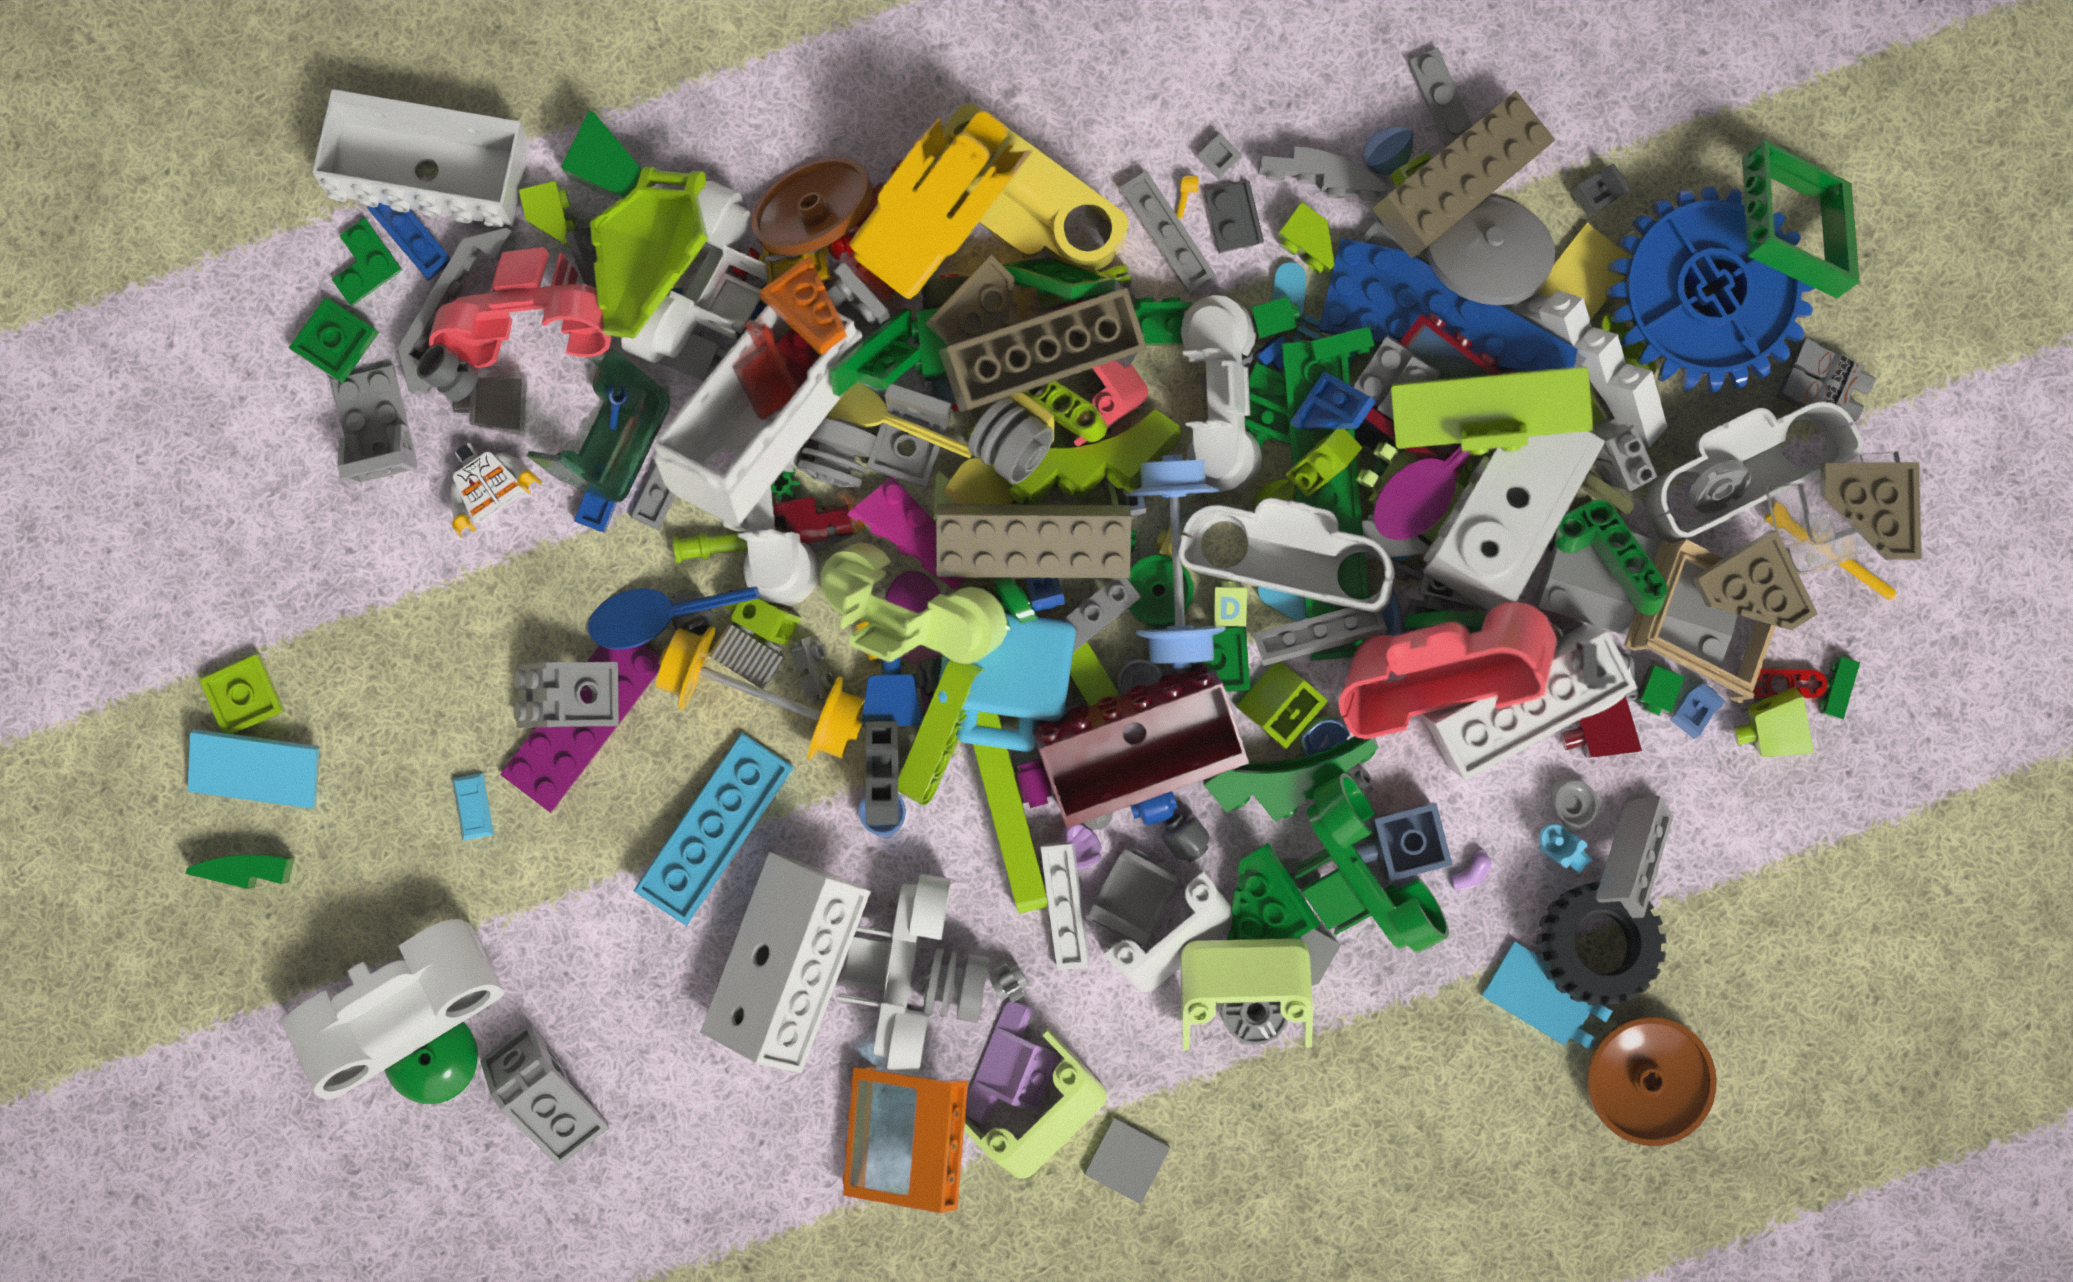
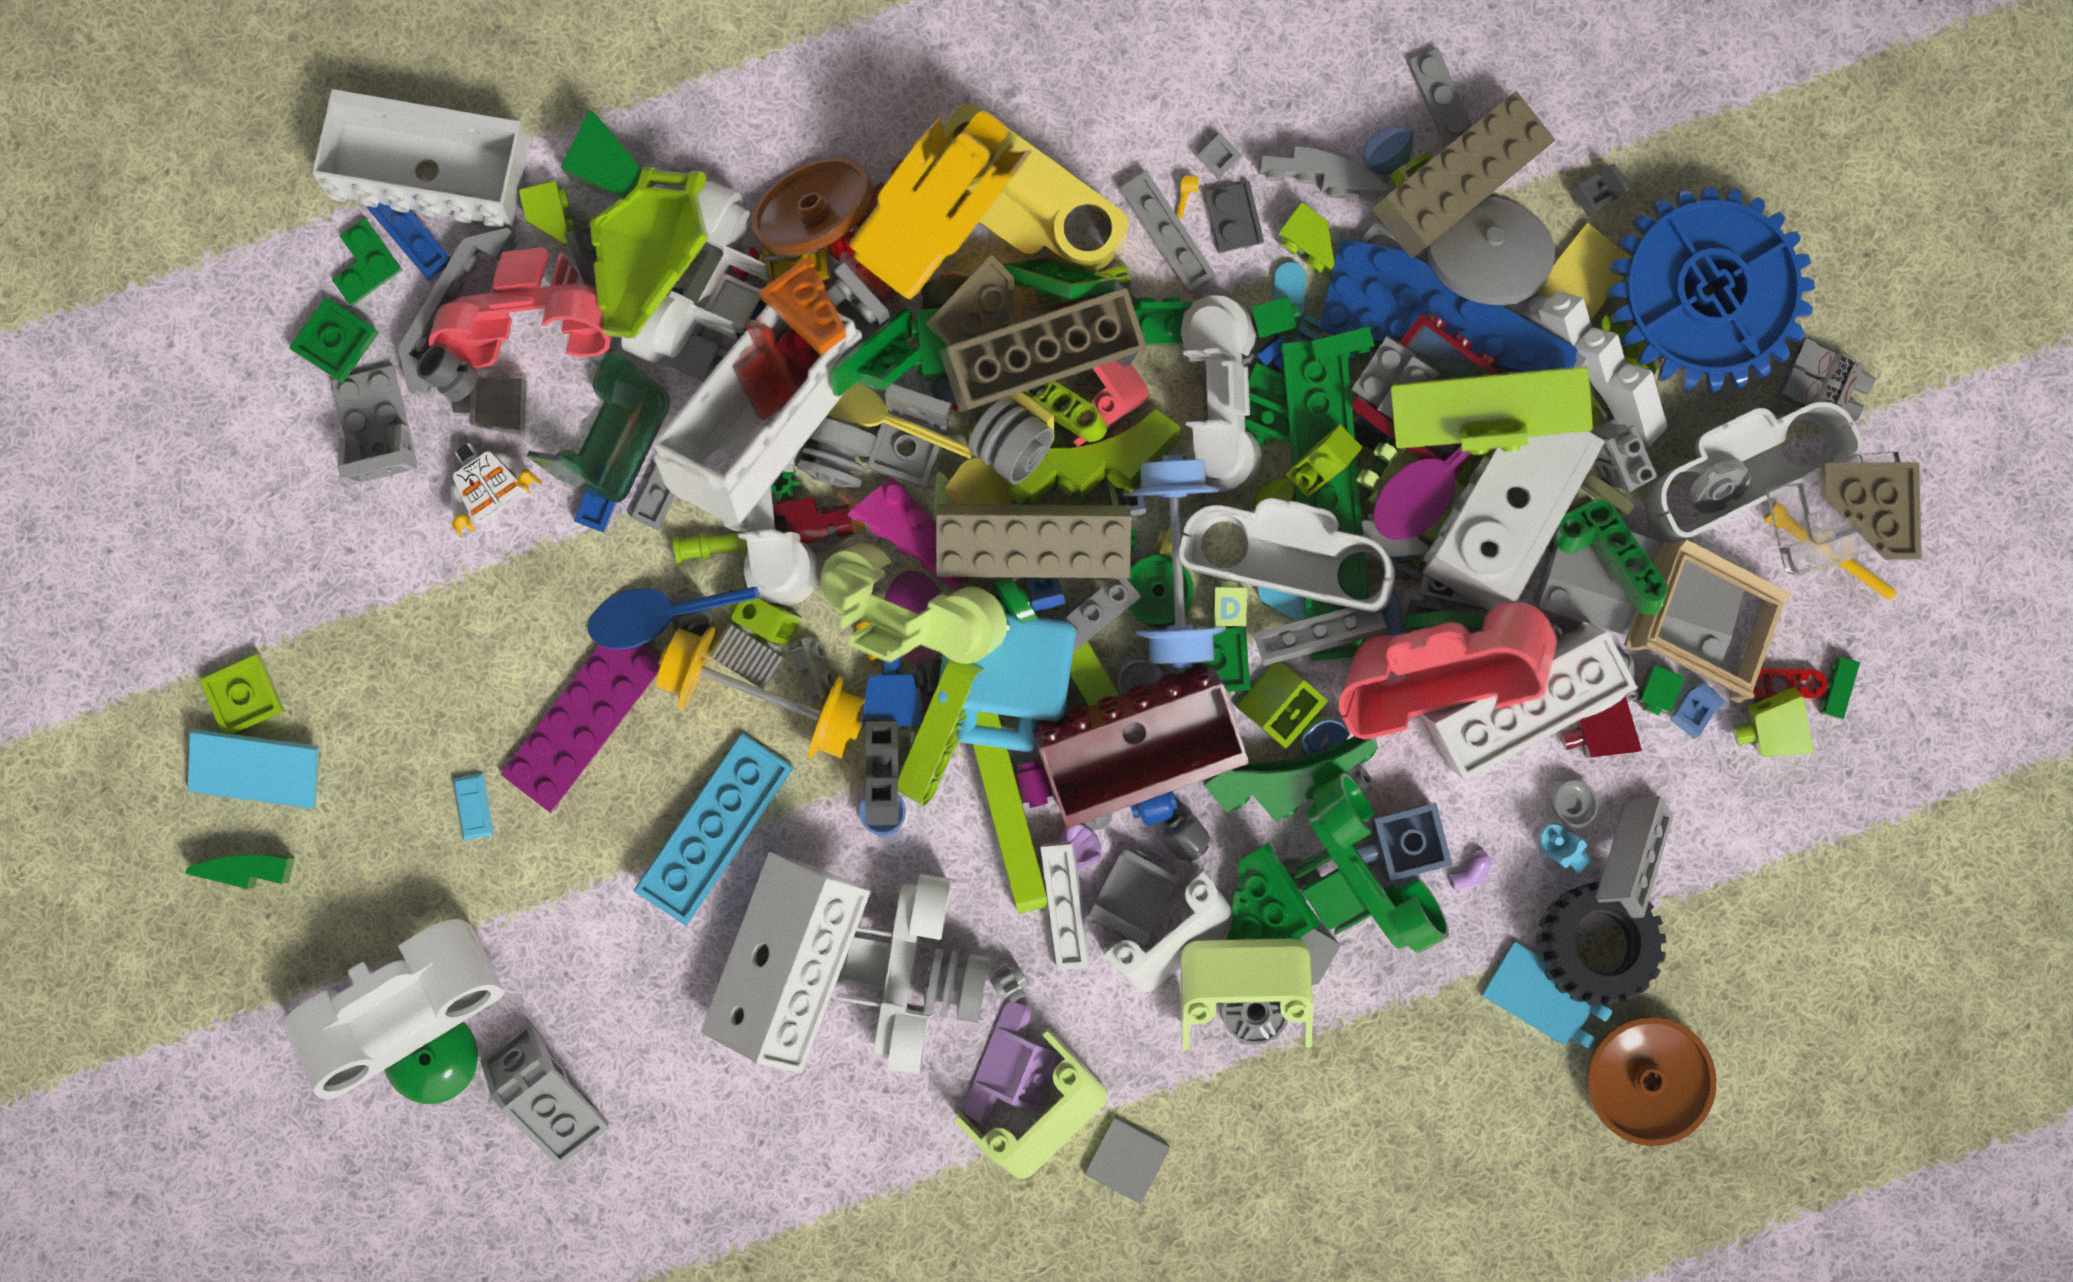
light grey bracket [513,662,619,728] -> none
blue hand [605,384,628,430] -> none
panel [842,1066,968,1213] -> none
blue wing [1290,371,1376,429] -> none
dark grey bracket [1571,641,1616,690] -> none
dark tan plate [1692,530,1818,630] -> none
green window [1742,139,1860,299] -> none

